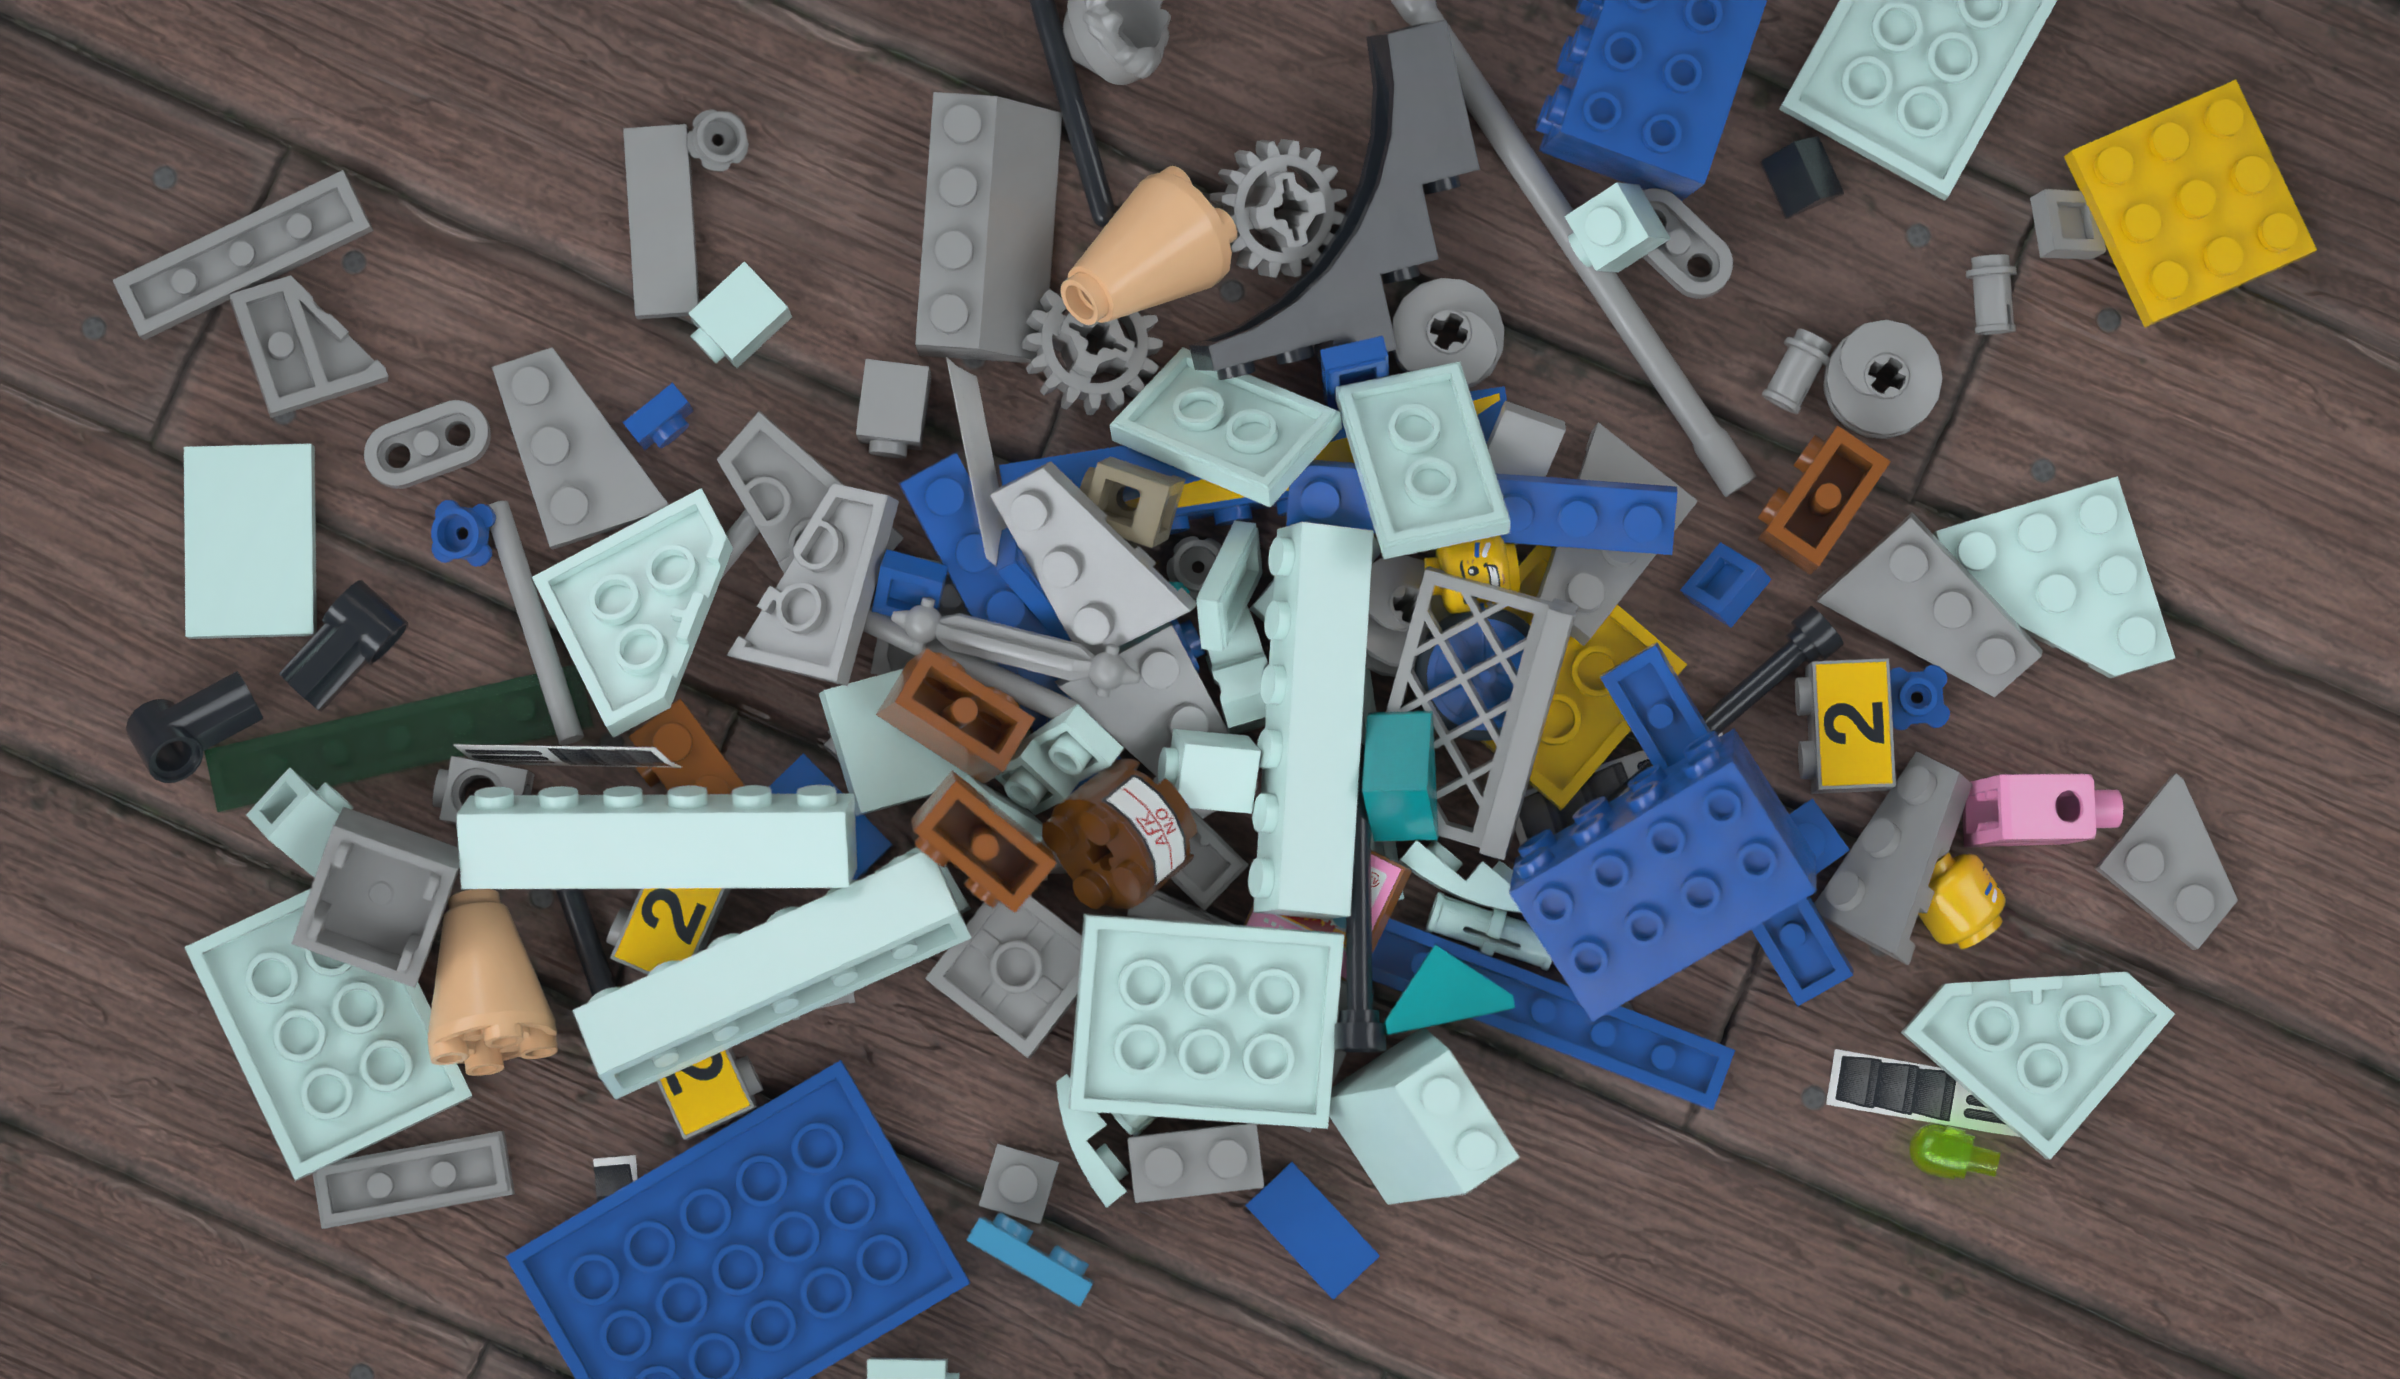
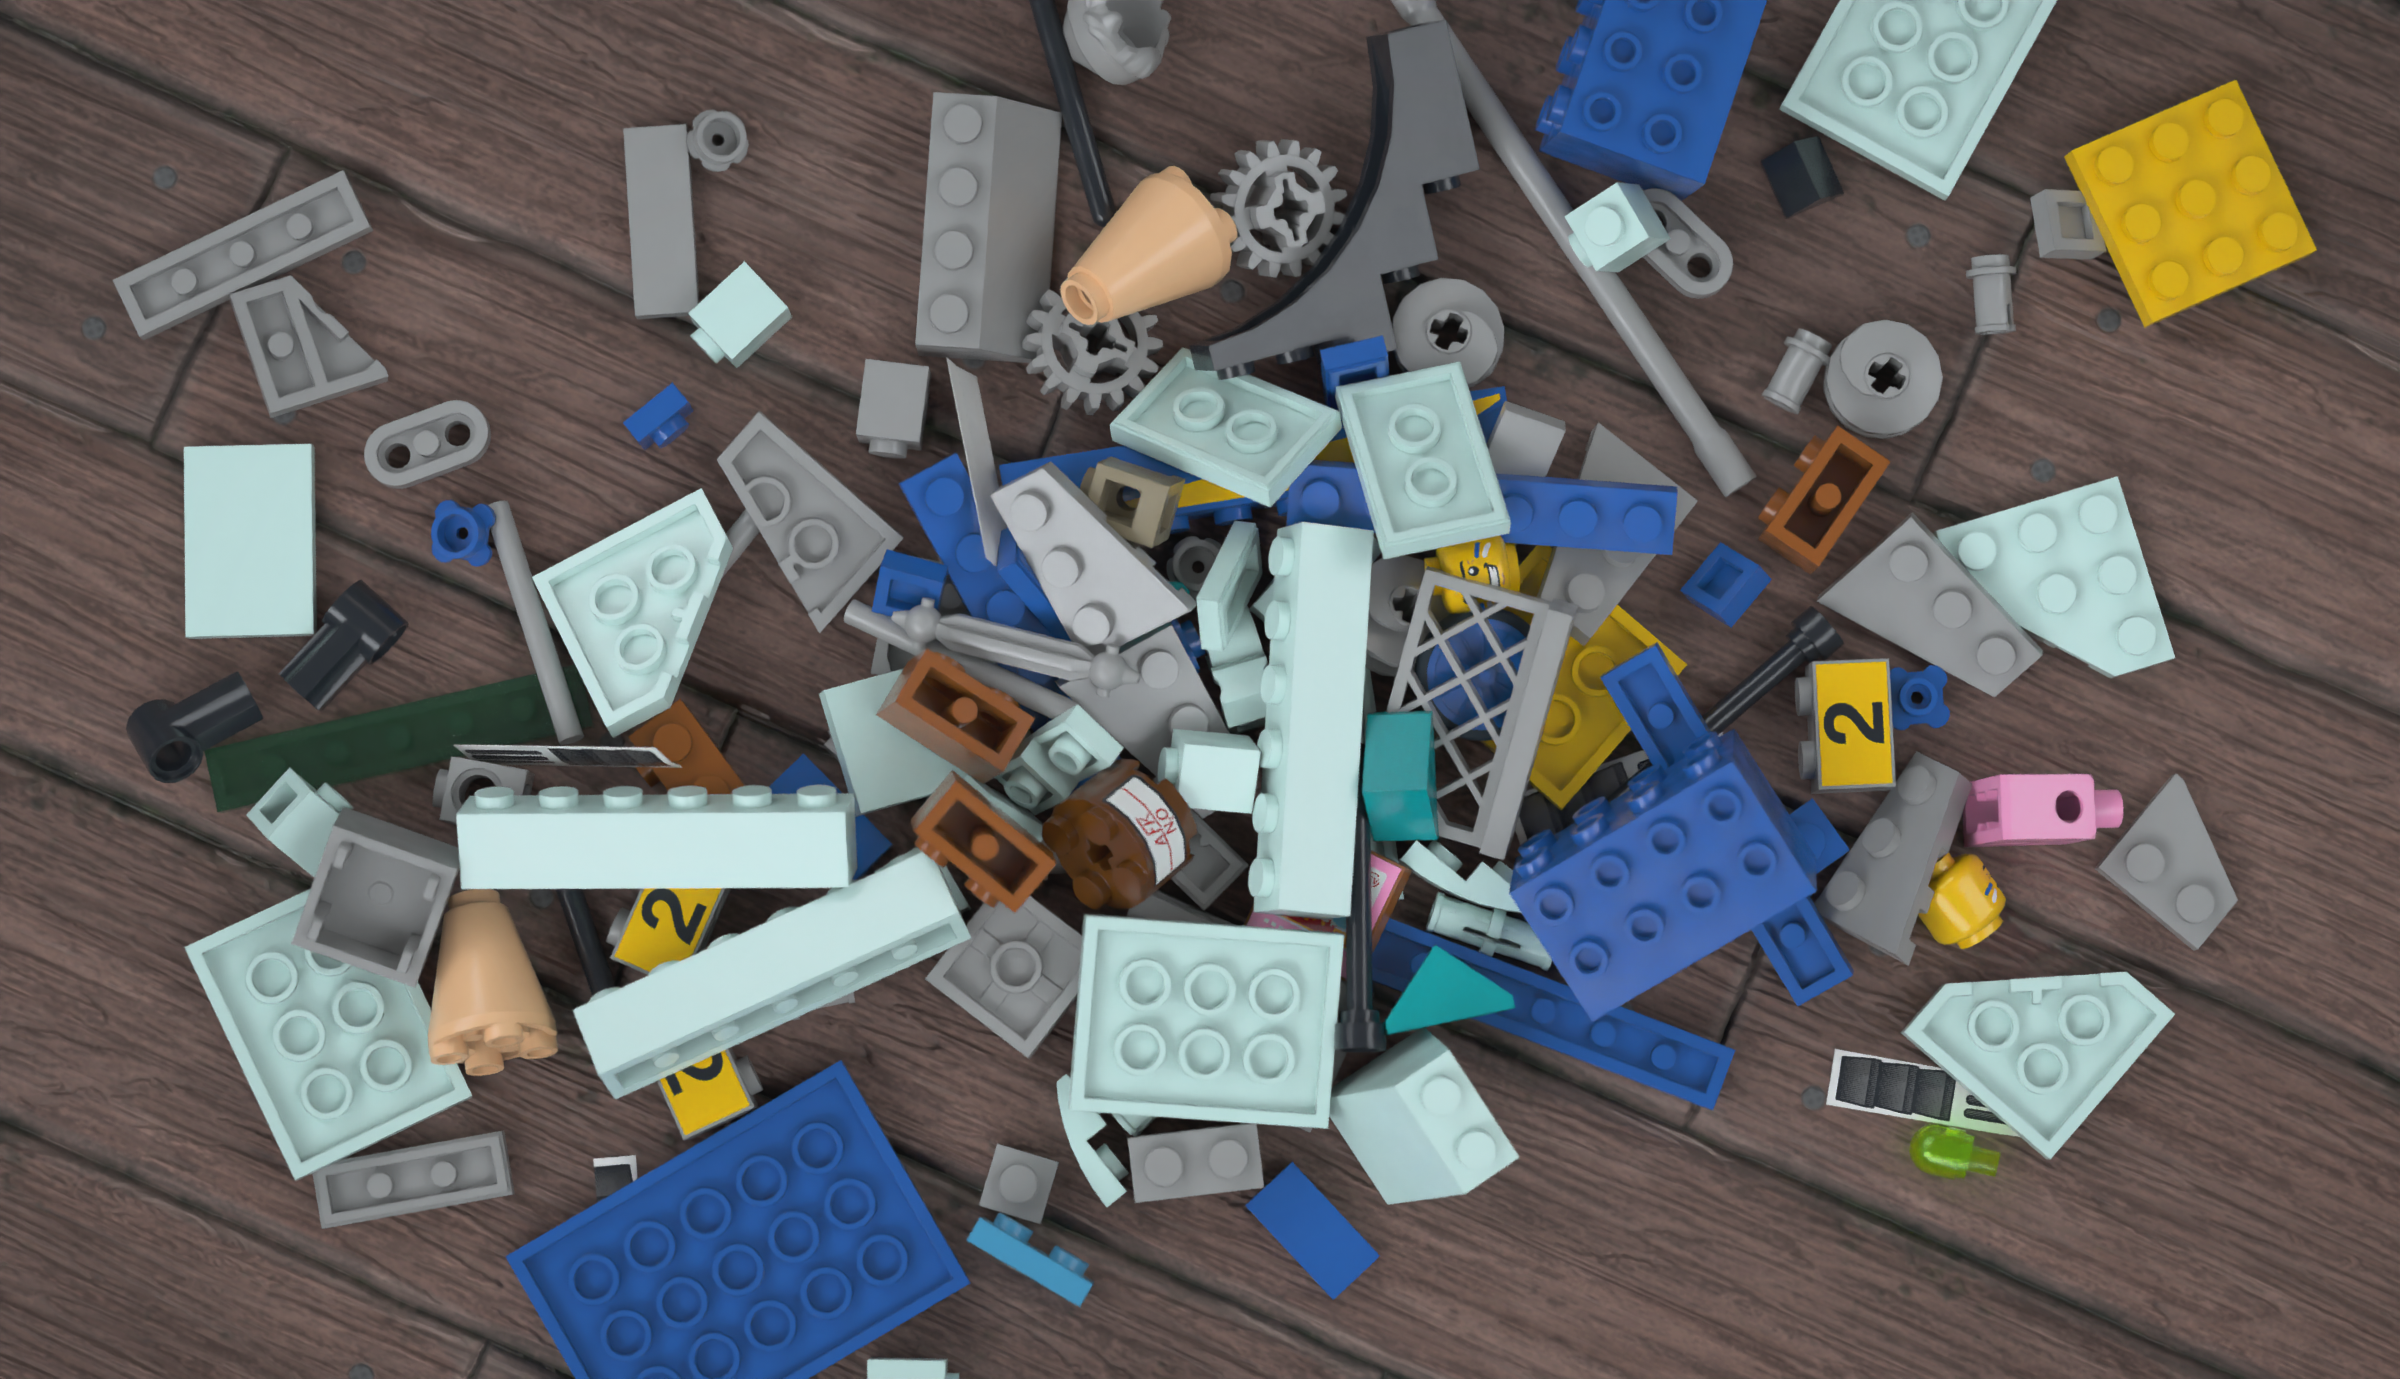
light grey wing [492,347,669,550] -> none
light grey wing [727,483,899,686] -> none

